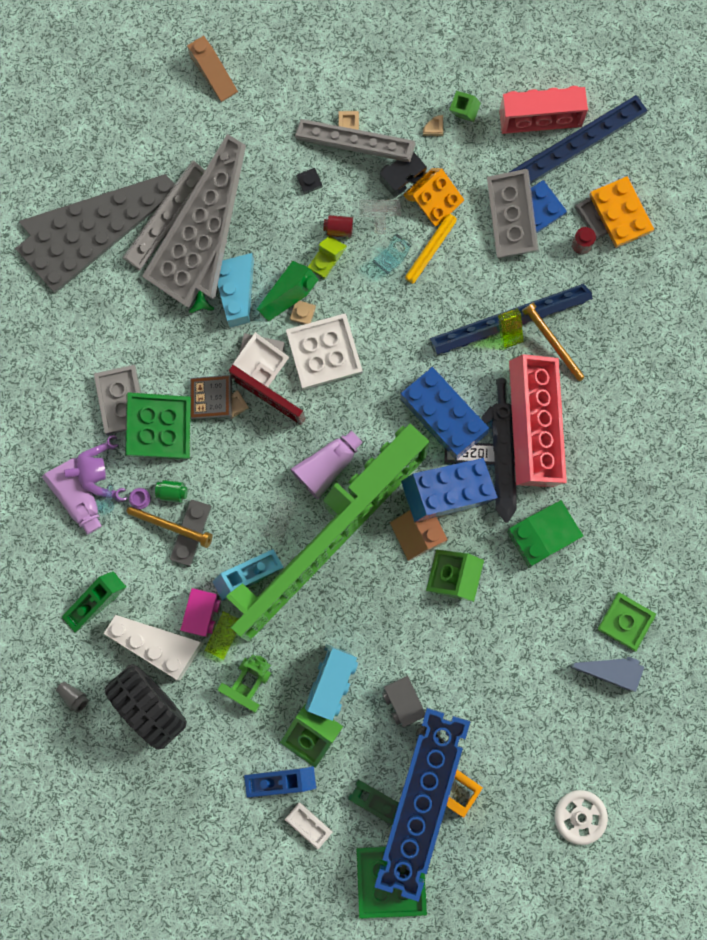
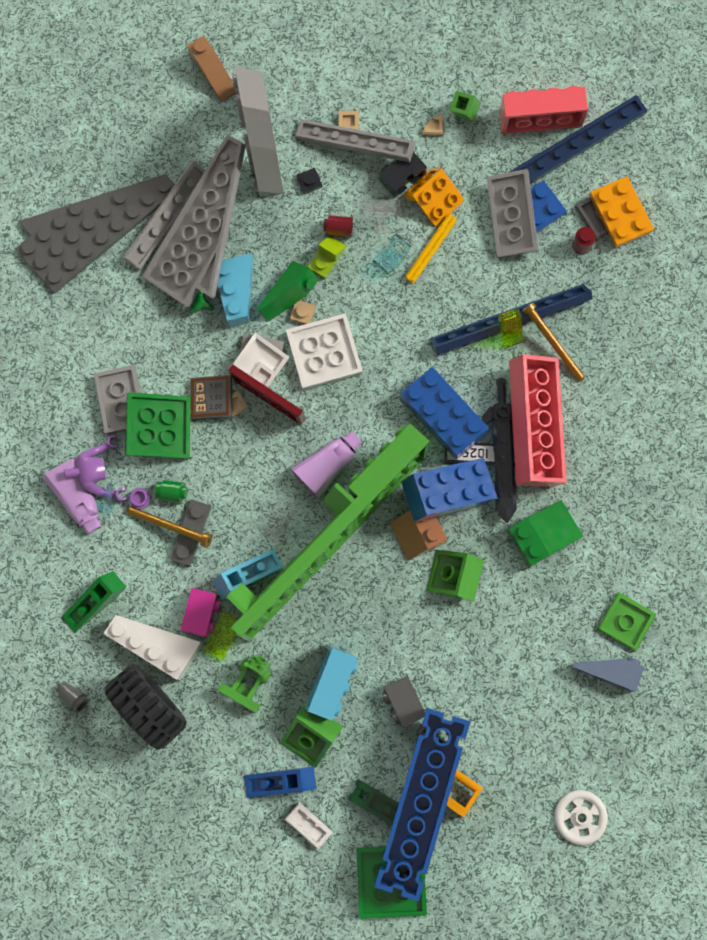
none -> light grey piece [232,66,284,198]

